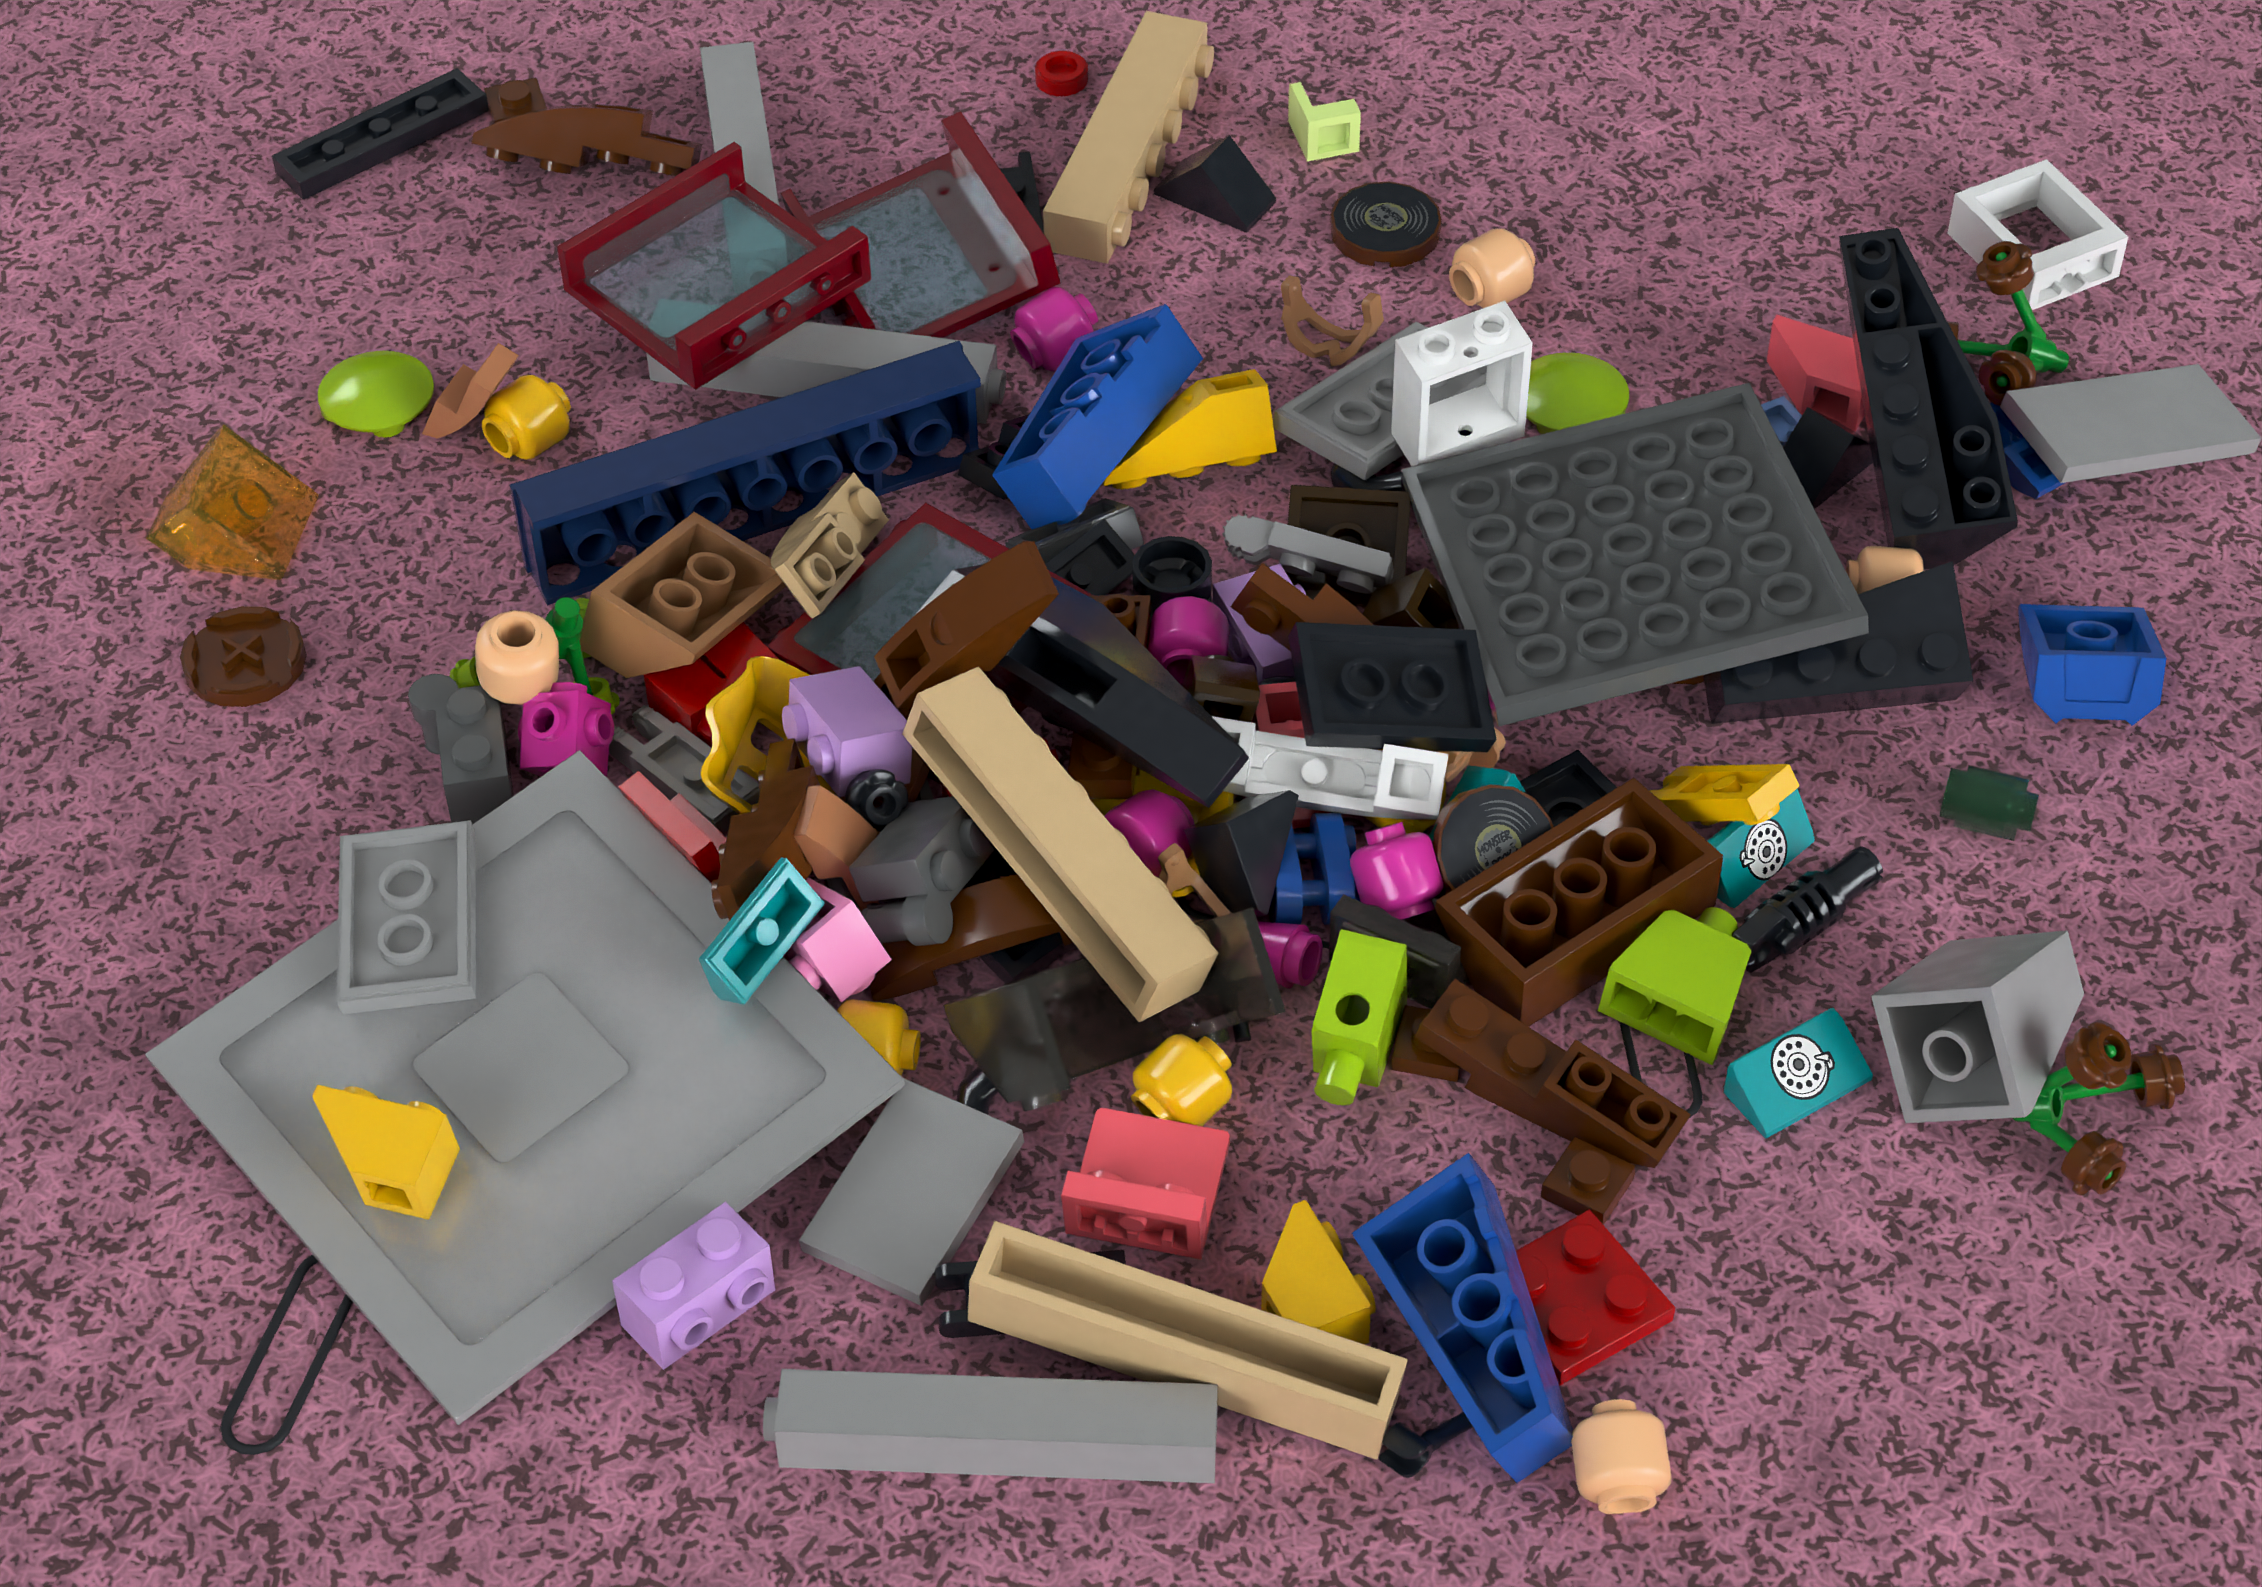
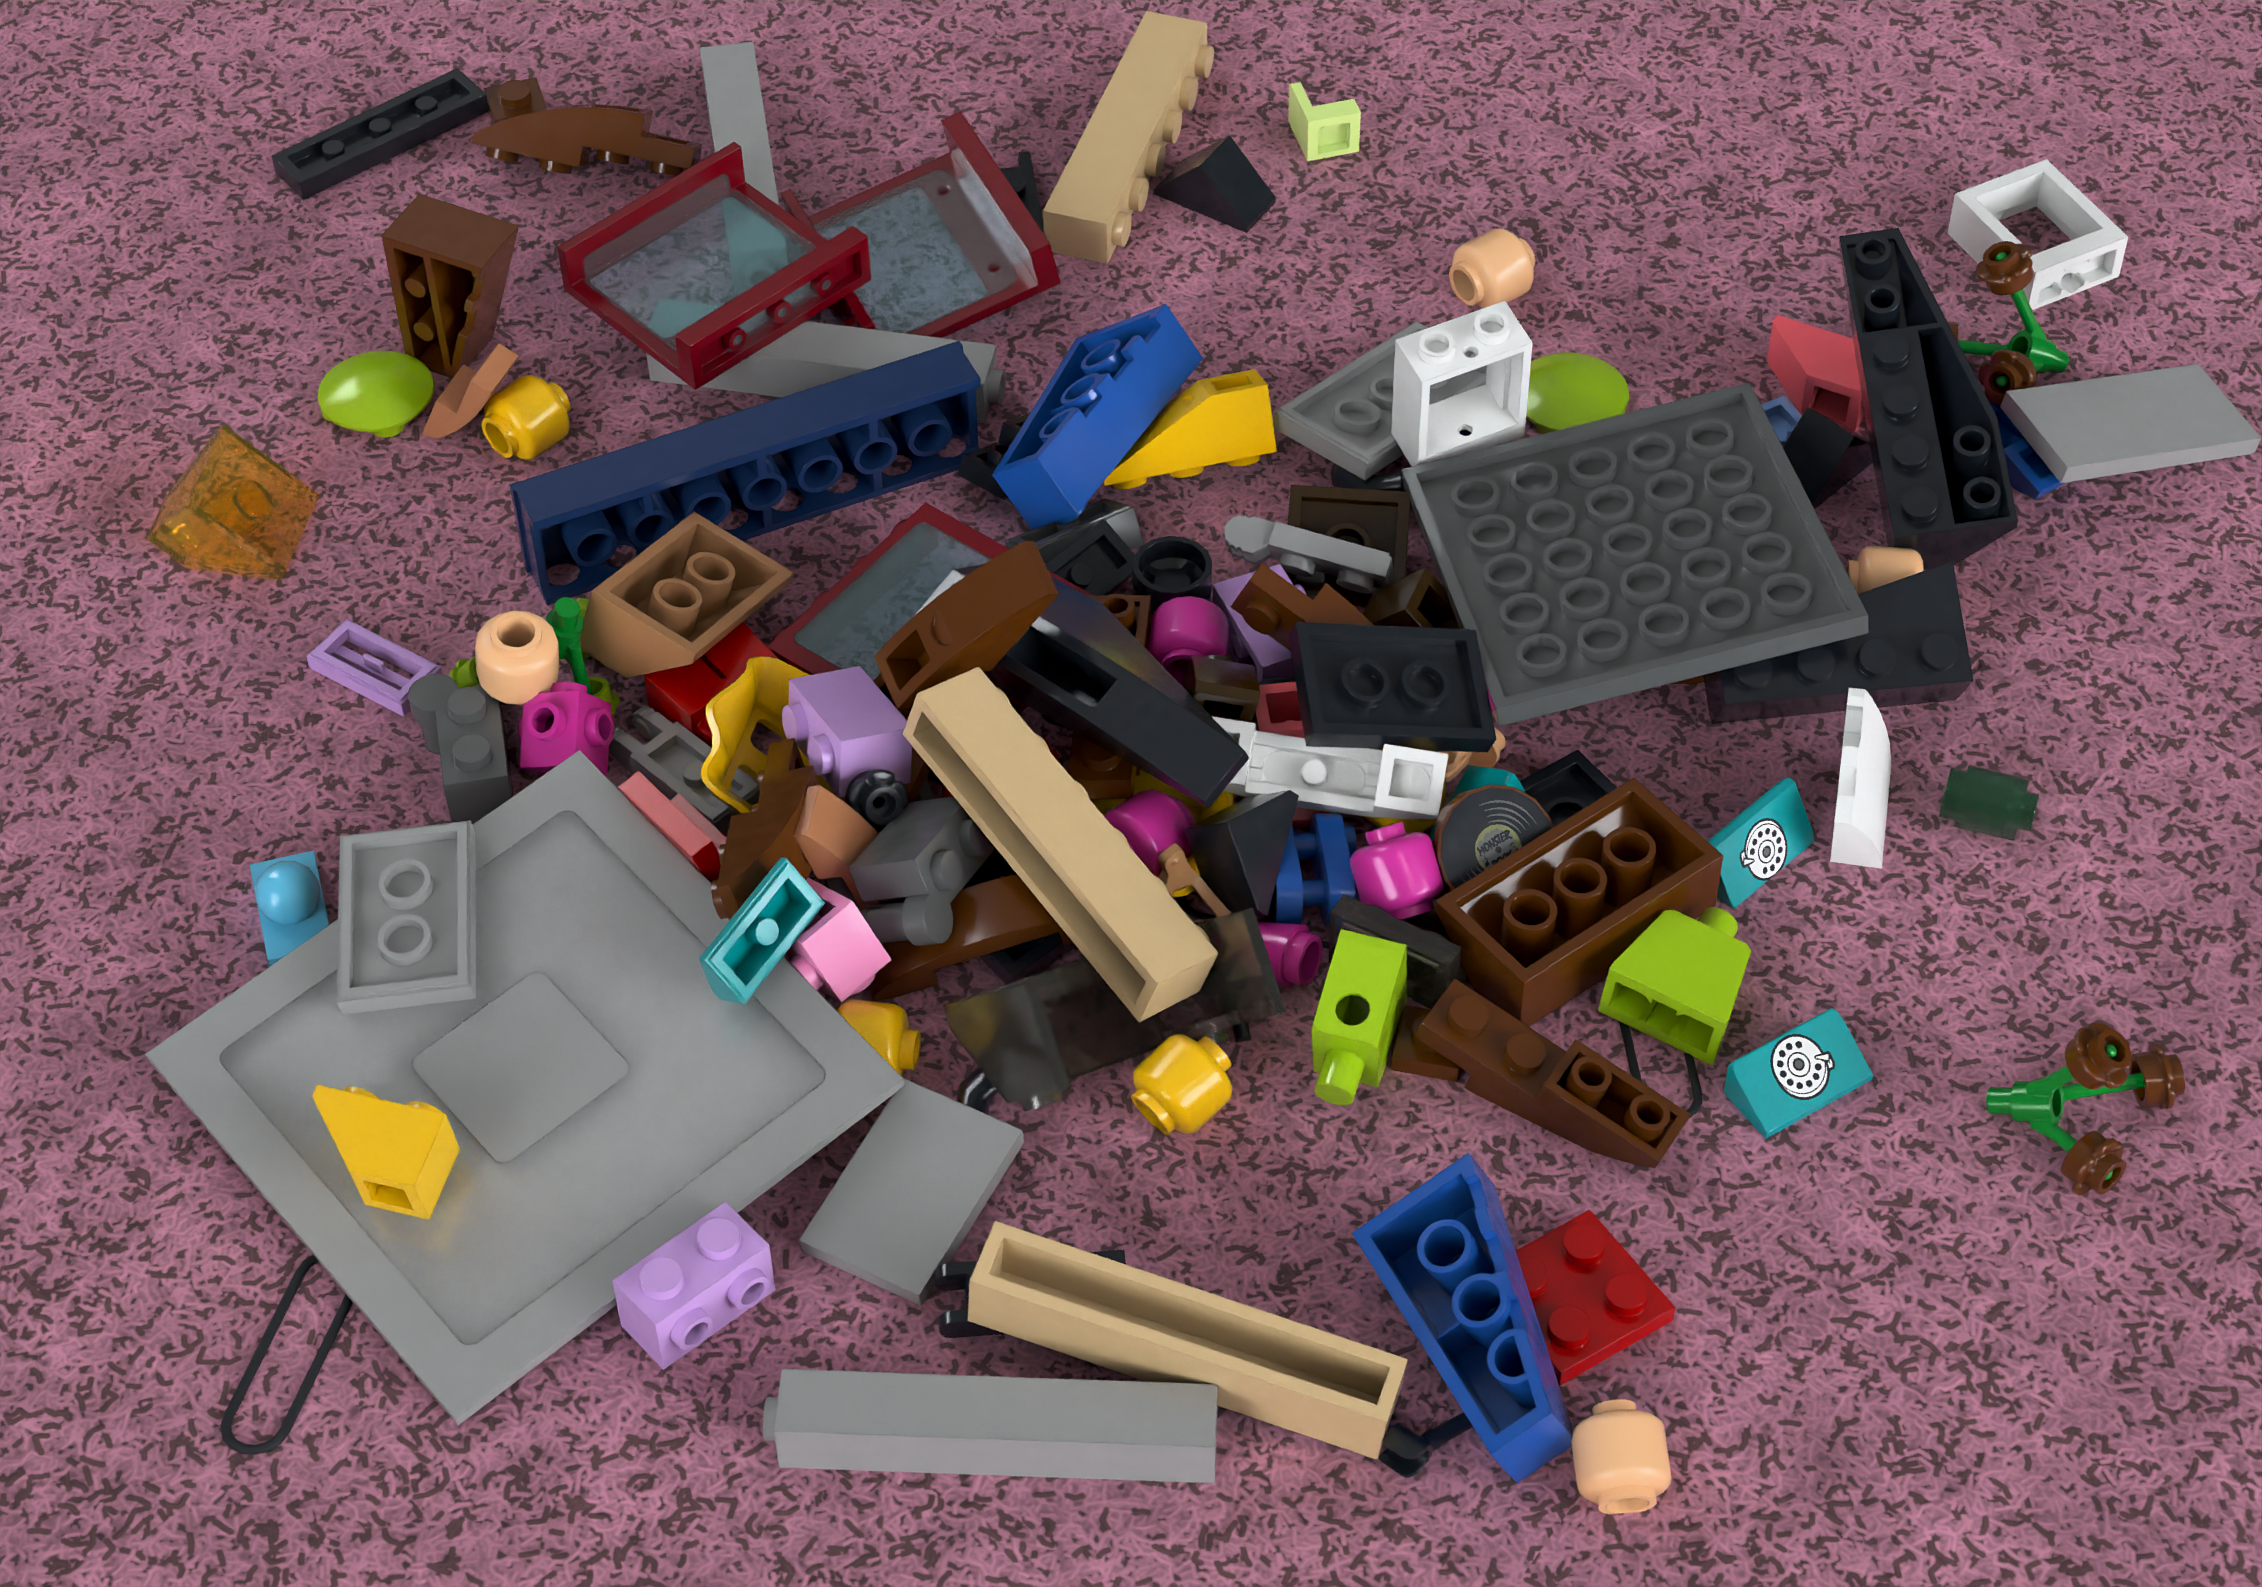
reddish brown tile [180,606,307,707] -> none
tan slope [771,472,889,618] -> none
dark pink head [1010,287,1098,372] -> none
red tile [1035,51,1088,96] -> none
coral bracket [1061,1108,1230,1259] -> none
yellow slope [1261,1199,1376,1344] -> none
medium nougat helmet [1281,275,1384,366] -> none
tile [1330,181,1442,268] -> none
reddish brown plate [1540,1137,1636,1225] -> none
yellow plate [1650,764,1800,825] -> none
black hinge [1732,846,1883,973] -> none
light grey slope [1871,930,2084,1123] -> none
blue slope [2018,604,2167,726] -> none
none -> medium azure tile [250,850,330,967]
none -> lavender tile [306,619,442,717]
none -> reddish brown wedge [381,194,519,379]
none -> white slope [1830,688,1891,869]

